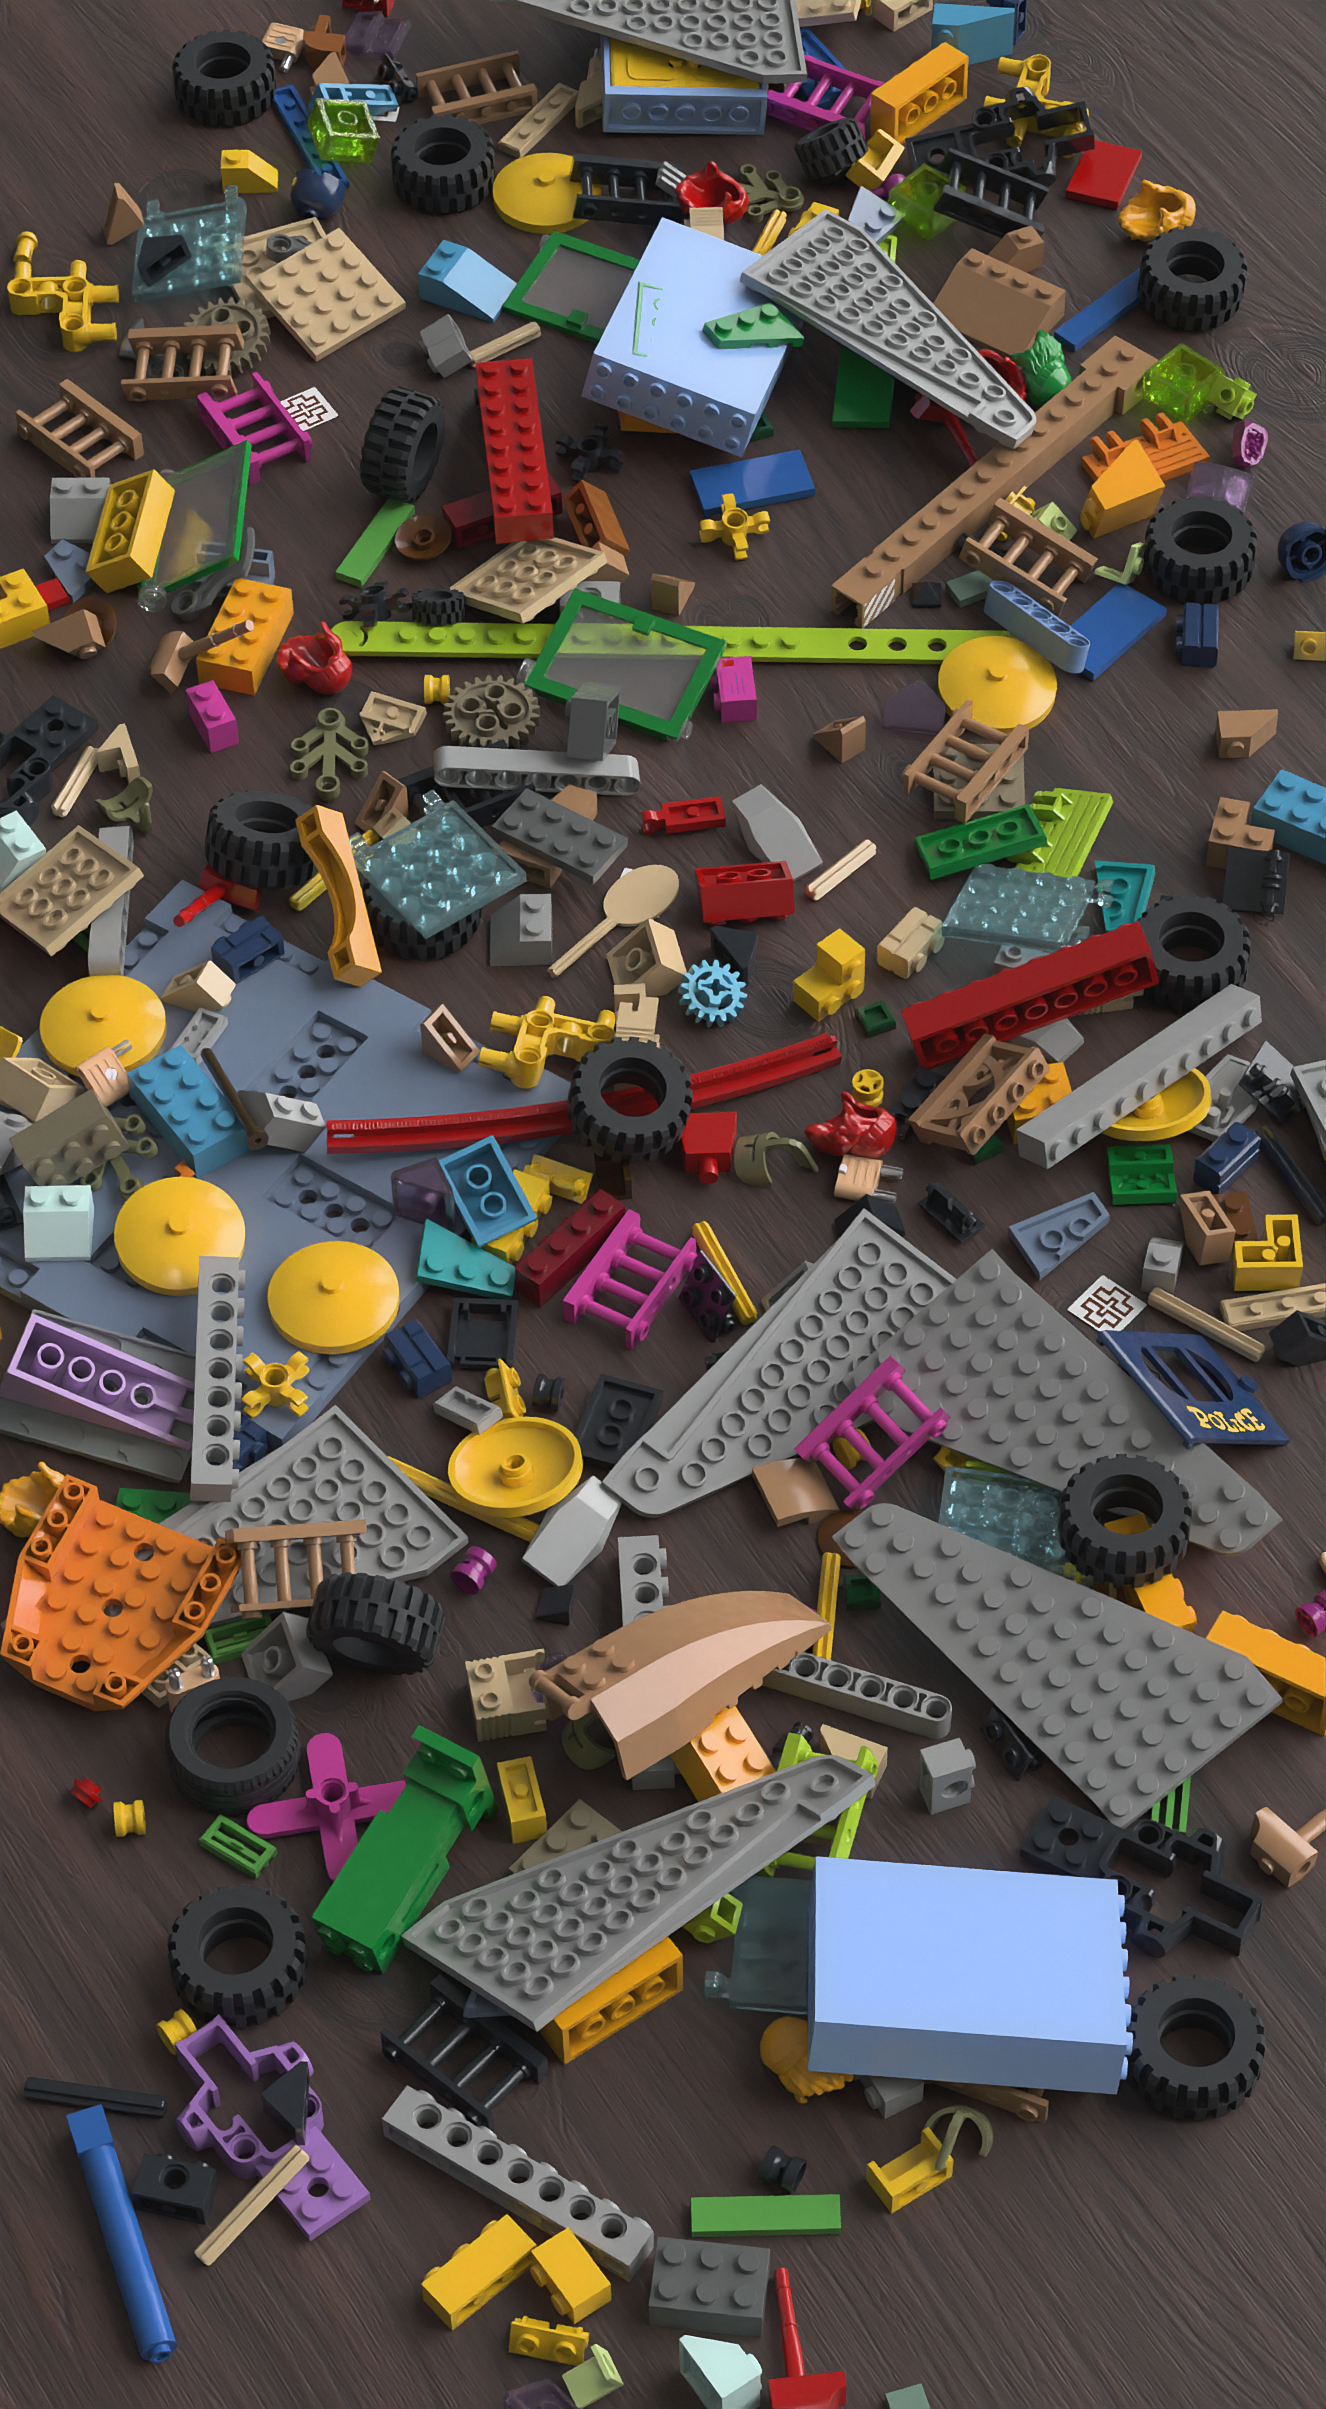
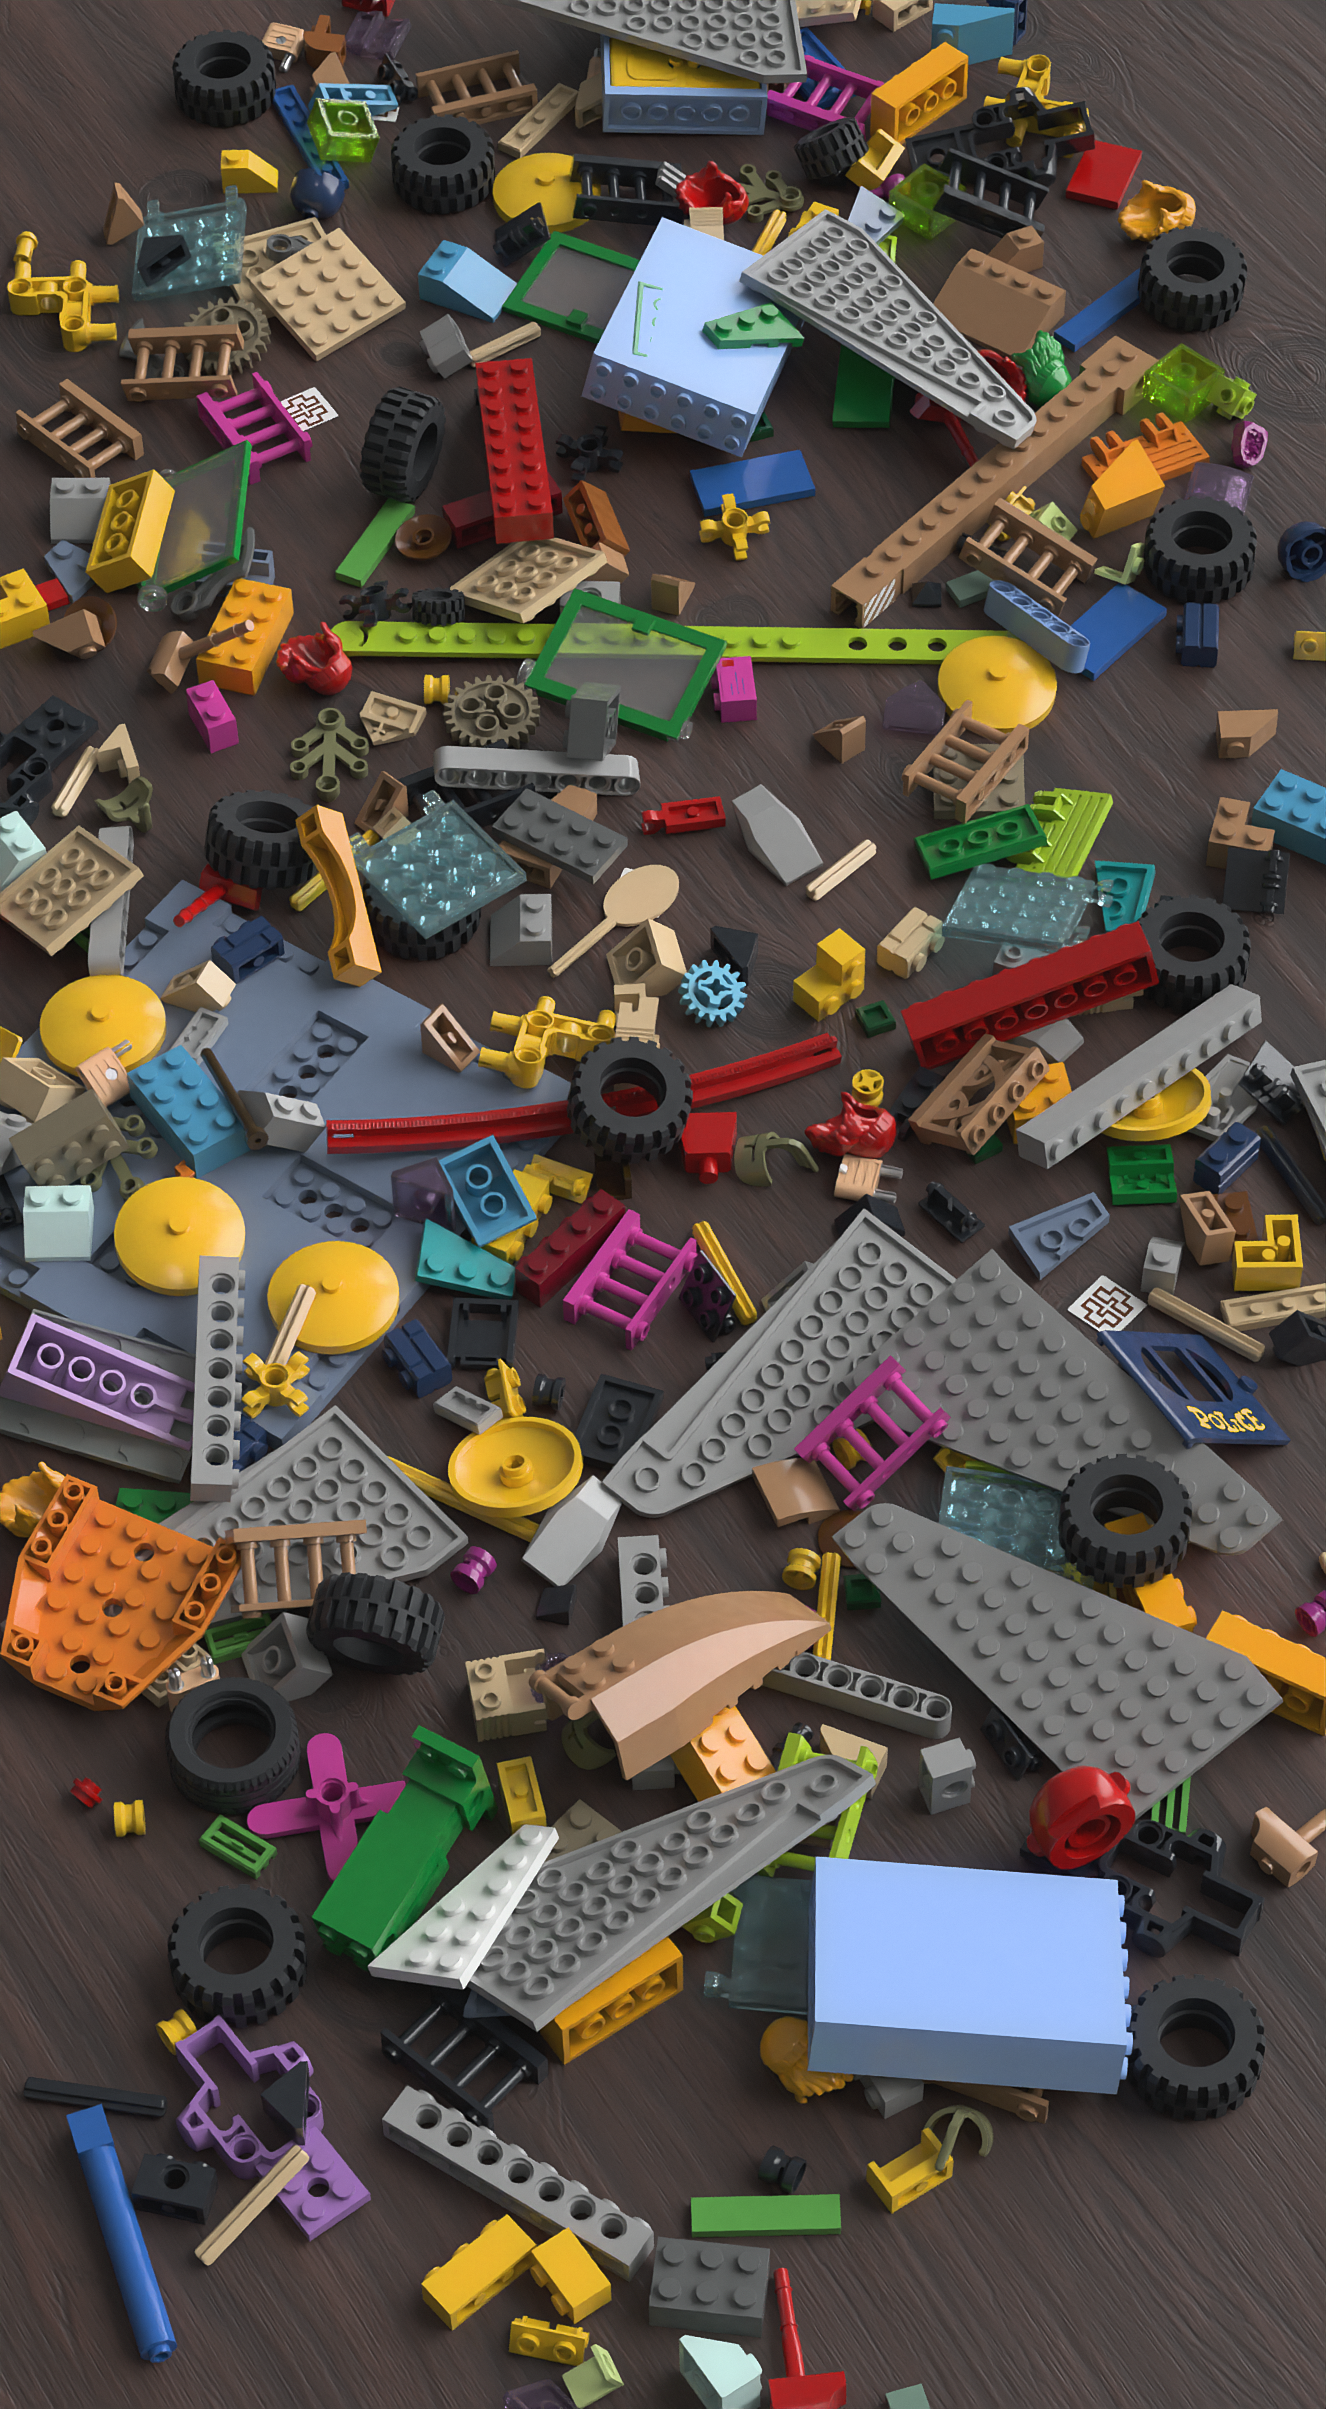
red slope [695,861,795,925] -> none
none -> tan axle [265,1284,316,1366]
none -> white wing [368,1824,559,1990]
none -> black hinge [493,202,551,267]
none -> yellow wheel [782,1548,821,1590]
none -> red piece [1027,1765,1135,1869]

